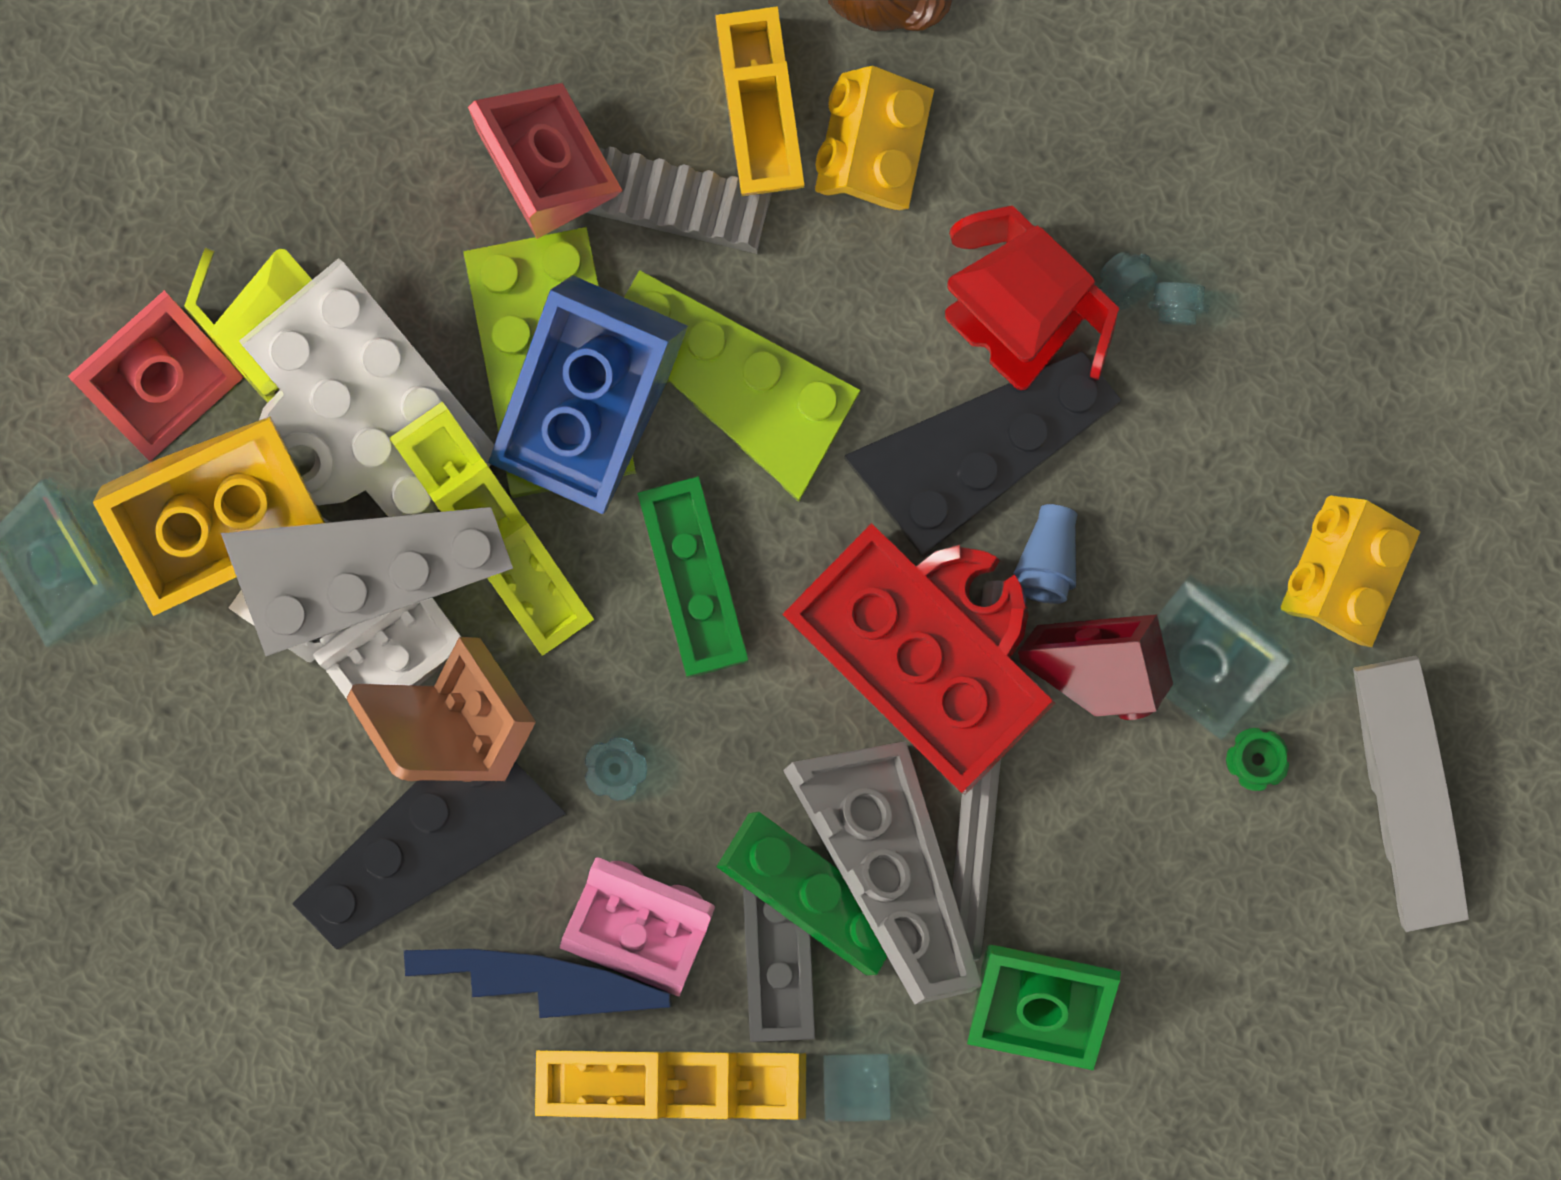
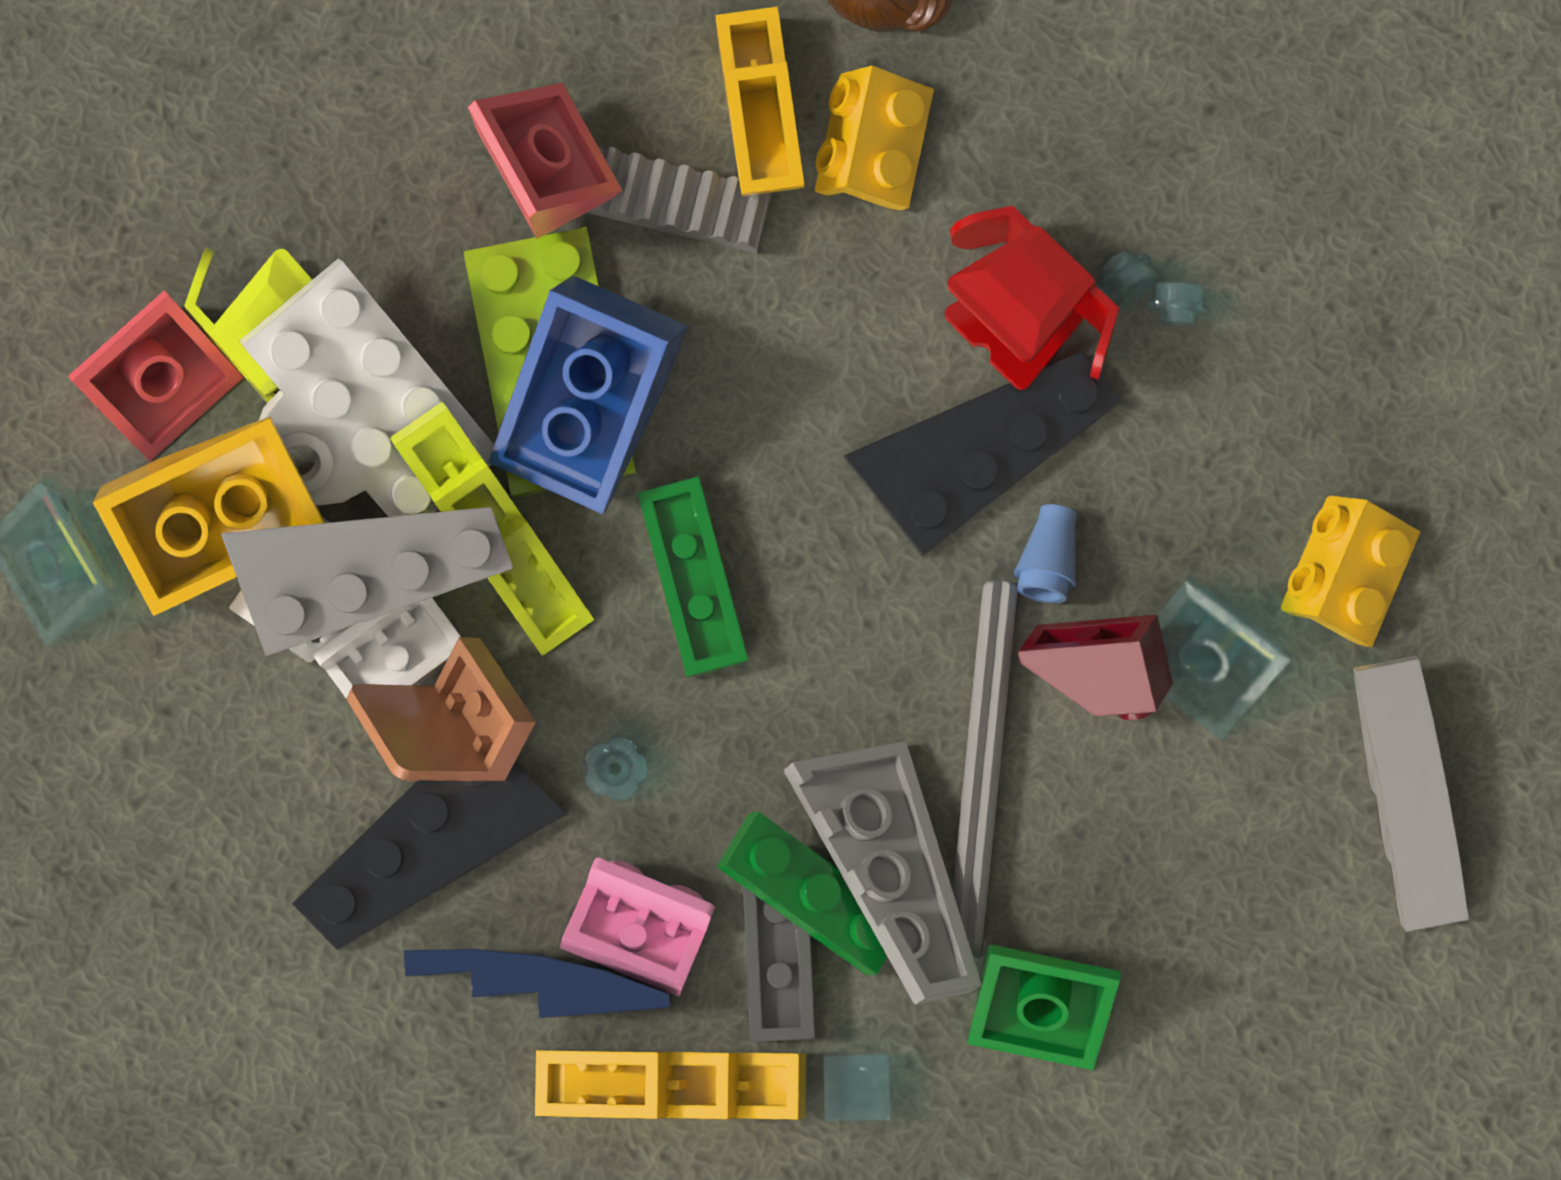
lime wing [624,270,860,502] -> none
red plate [782,523,1056,795] -> none
green plate [1226,728,1289,791] -> none

